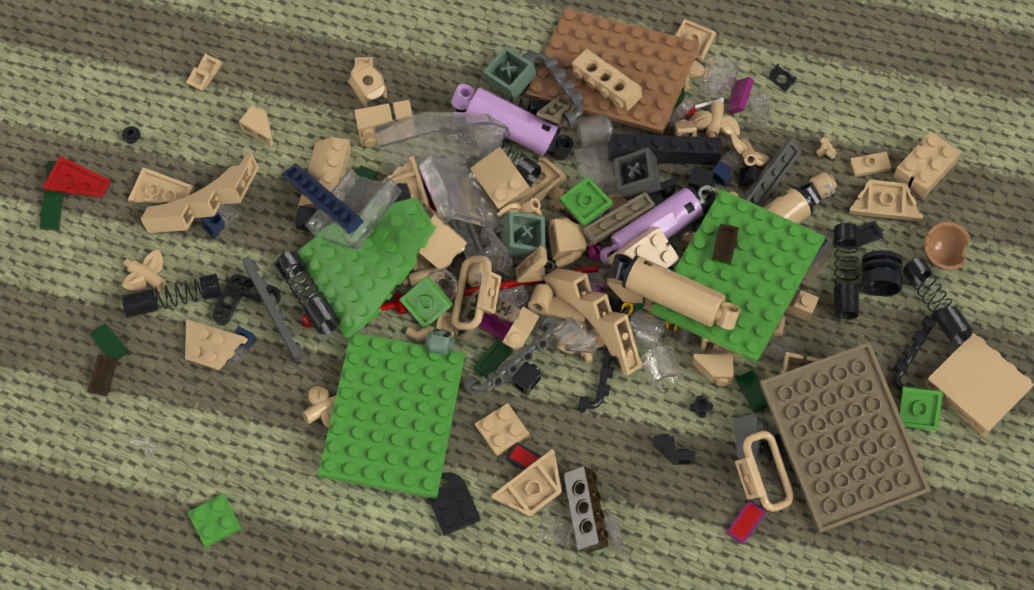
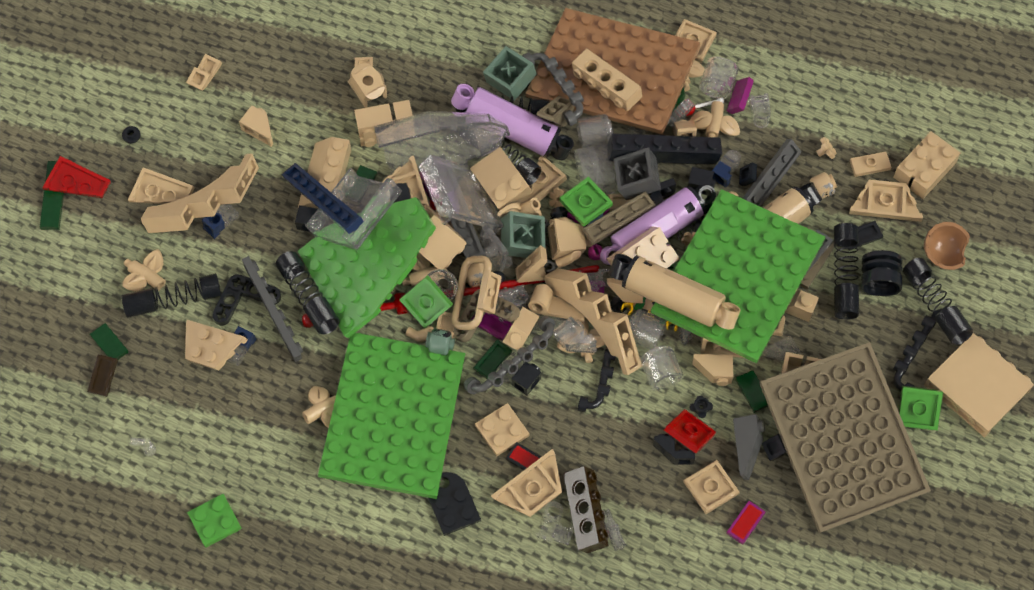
dark brown tile [712,223,739,264] -> none
tan plant [731,130,770,166] -> none
tan bar [735,431,794,512] -> none
black piece [769,64,797,91] -> none
none -> black plate [550,207,568,219]
none -> red plate [664,409,716,453]
none -> tan plate [683,460,740,514]

